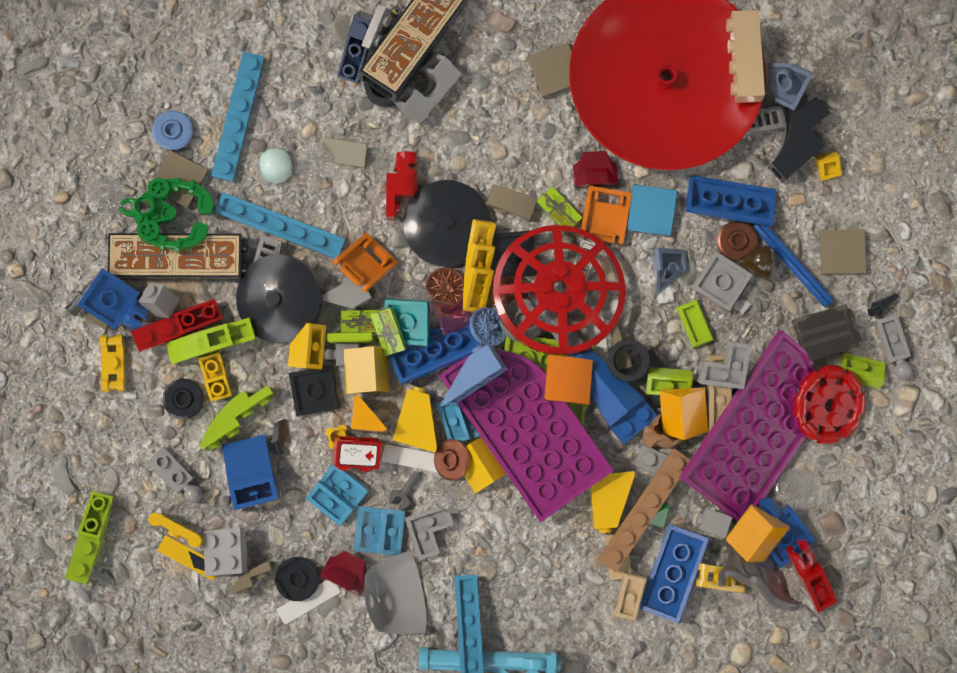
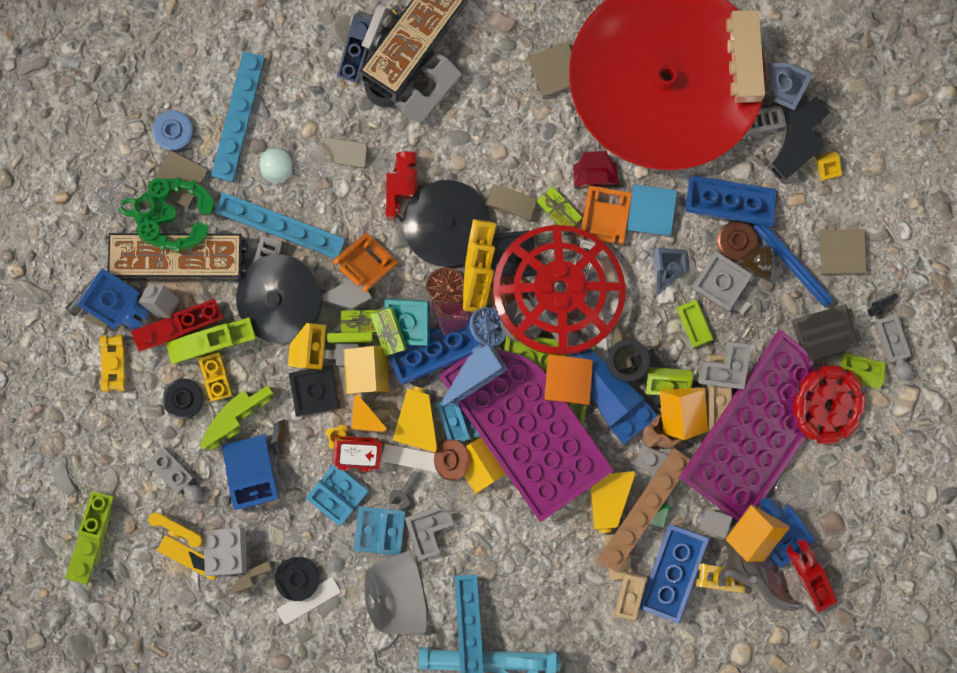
dark red slope [320,550,367,597] -> none

